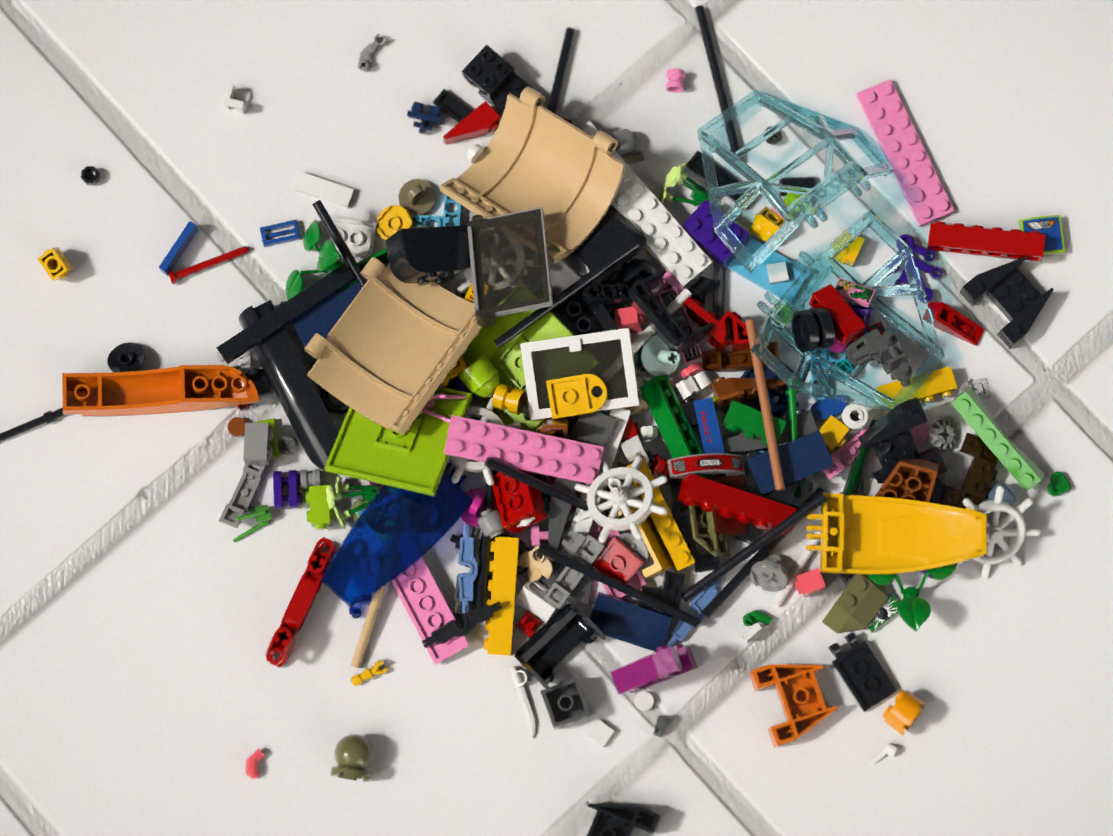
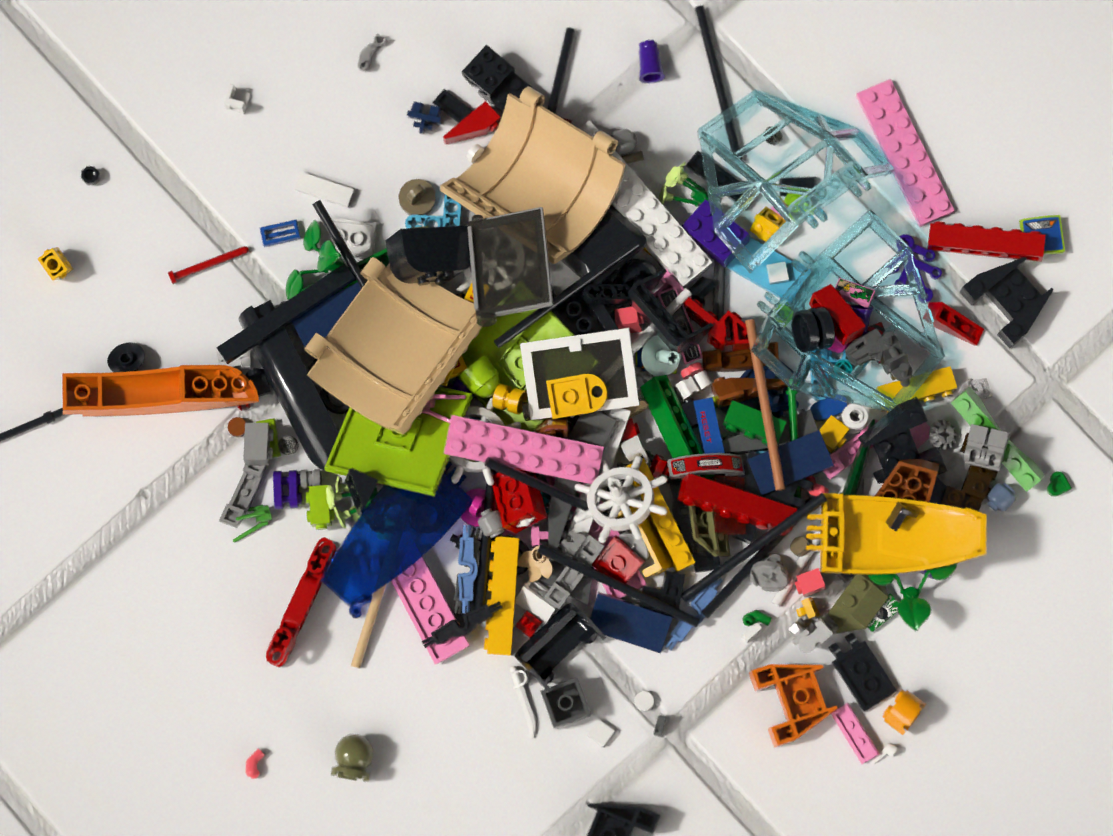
blue tile [159,221,199,276] -> none
yellow piece [351,660,388,686] -> none
yellow tile [377,205,413,240] -> none
magenta wedge [610,644,698,694] -> none
white tile [640,426,658,439] -> none
bright pink wheel [666,69,685,93] -> none
yellow head [831,230,865,267] -> none
white piece [957,486,1040,578] -> none
none -> black slope [345,468,378,516]
none -> dark purple plant [639,40,665,83]
none -> light grey hips [788,613,839,652]
none -> dark tan tile [790,536,810,557]
none -> yellow tile [796,598,820,619]
none -> coral arm [806,476,829,497]
none -> bright pink tile [831,703,880,764]
none -> tile [886,502,919,532]
none -> light grey hips [964,424,1010,472]

